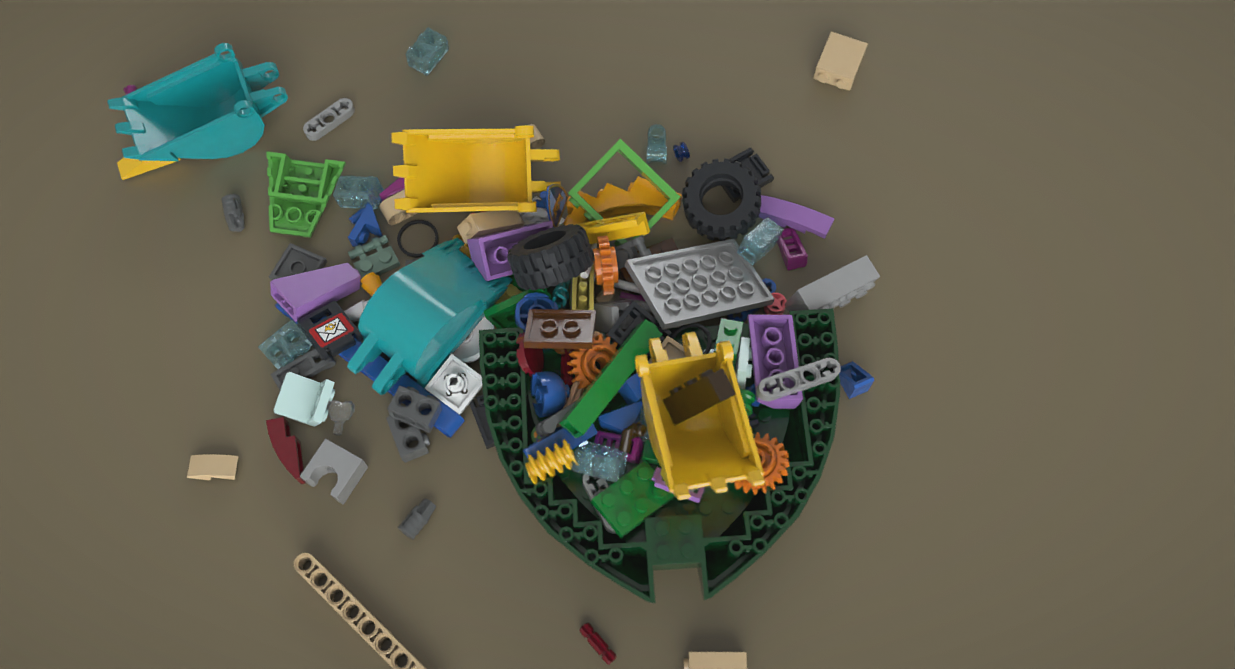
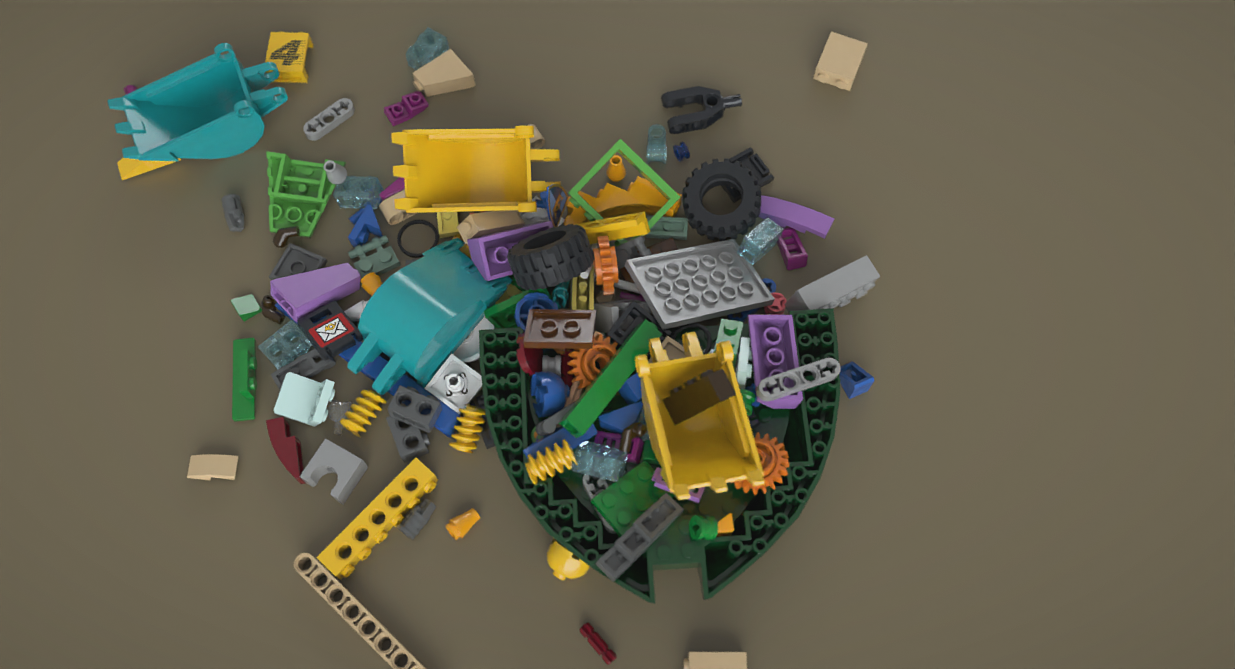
none -> slope [230,294,262,322]
none -> green bracket [232,338,257,421]
none -> dark brown arm [261,295,285,324]
none -> yellow panel [265,31,313,83]
none -> dark brown arm [273,226,300,248]
none -> yellow brick [316,458,438,580]
none -> light grey cone [324,160,347,184]
none -> yellow piece [340,389,387,438]
none -> magenta slope [384,91,429,126]
none -> tan slope [413,49,475,97]
none -> light yellow plate [437,212,460,238]
none -> light orange cone [445,508,480,540]
none -> yellow piece [449,404,486,453]
none -> light grey wheel [542,355,561,377]
none -> yellow cylinder [547,538,590,580]
none -> dark grey slope [596,493,683,582]
none -> light orange cone [606,155,626,182]
none -> sand green plate [646,216,688,240]
none -> black piece [661,86,742,134]
none -> green wheel [689,515,718,540]
none -> light orange slope [716,513,734,537]

